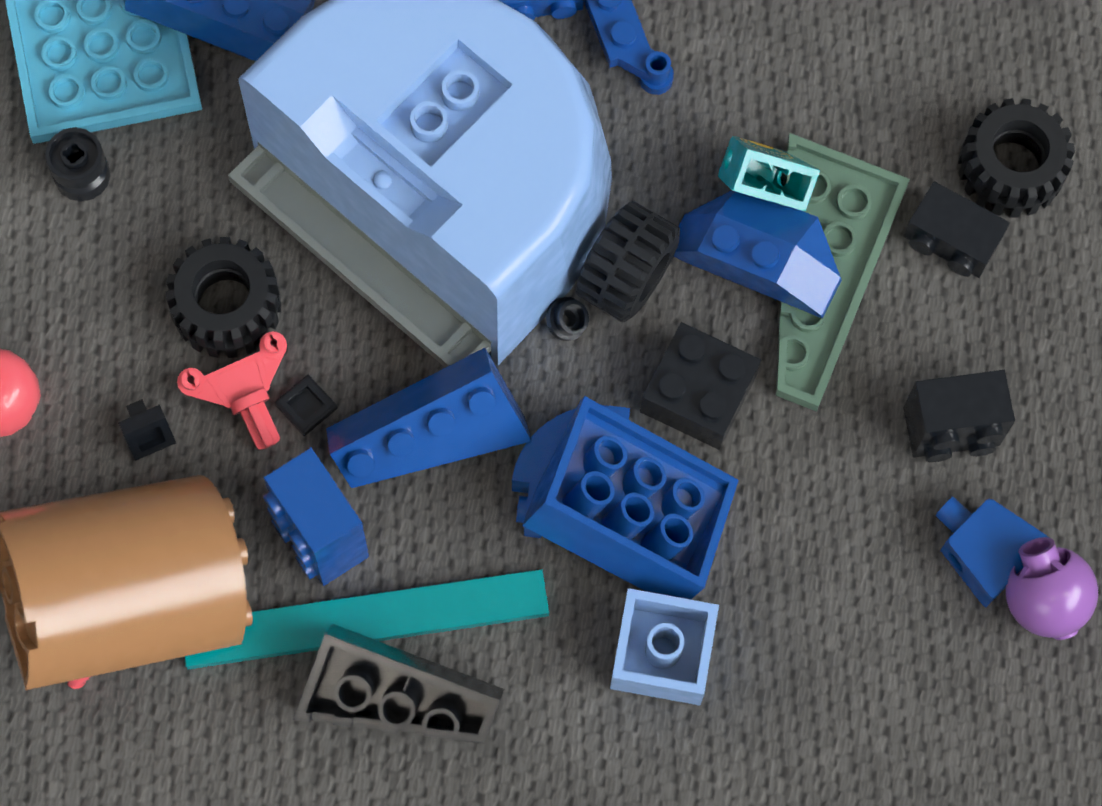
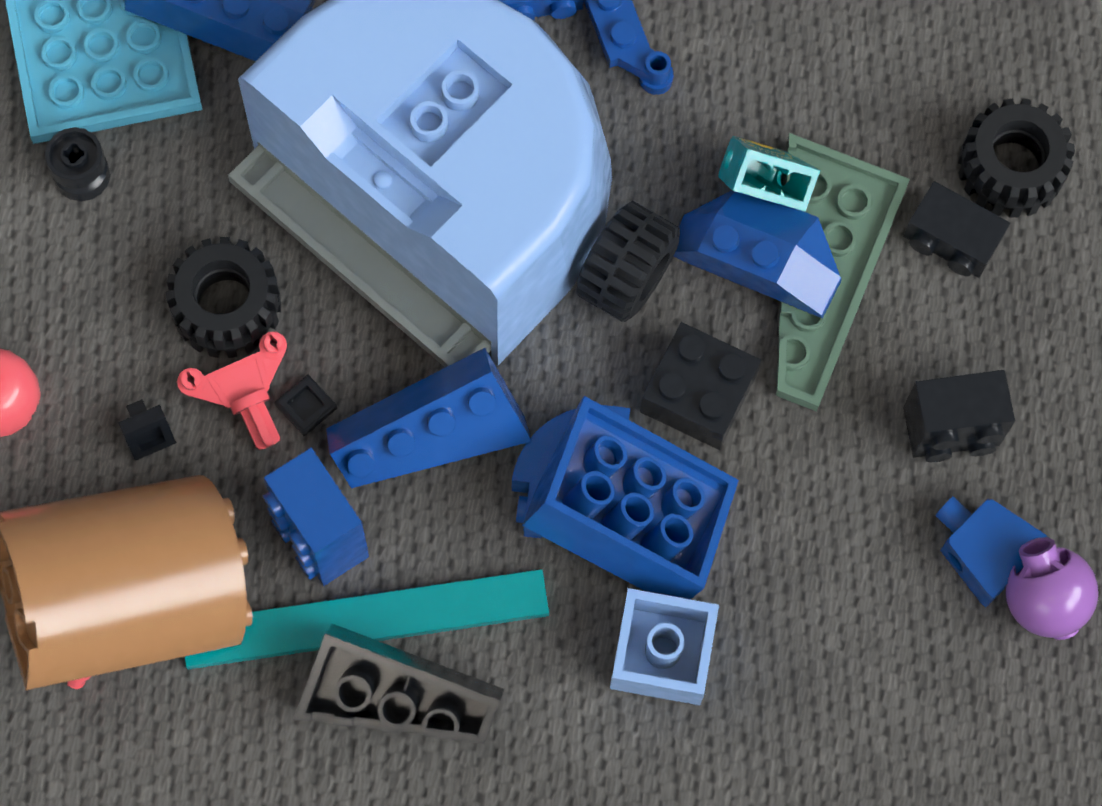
black plate [546,297,589,341] -> none

